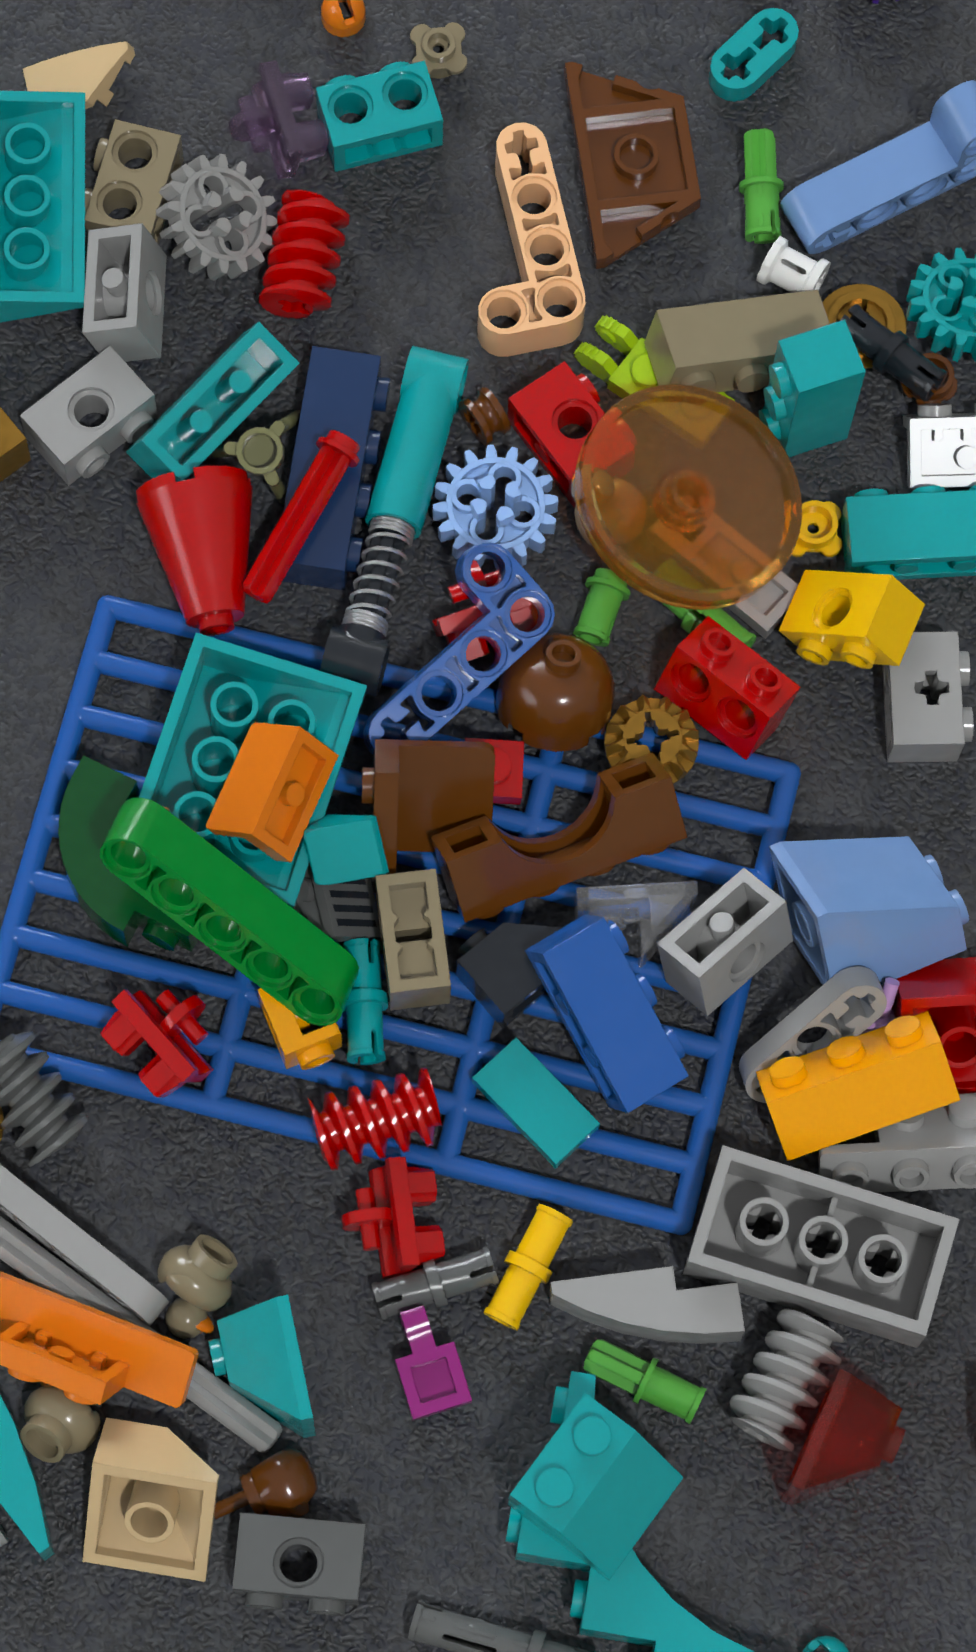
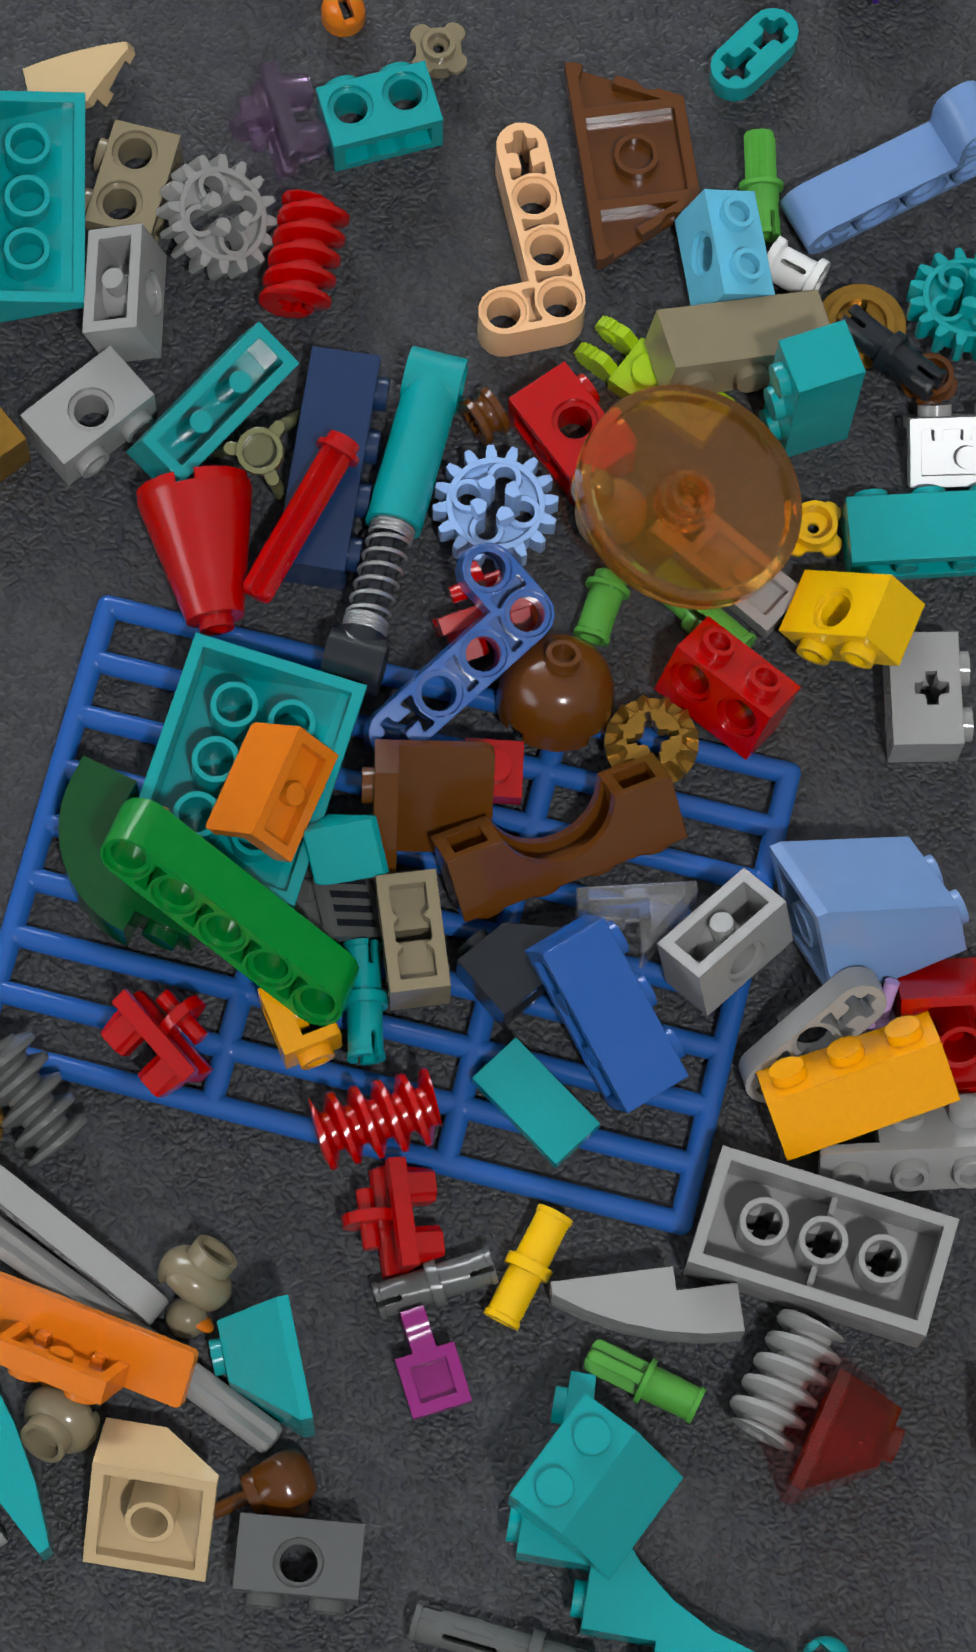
none -> medium azure brick [674,189,775,306]

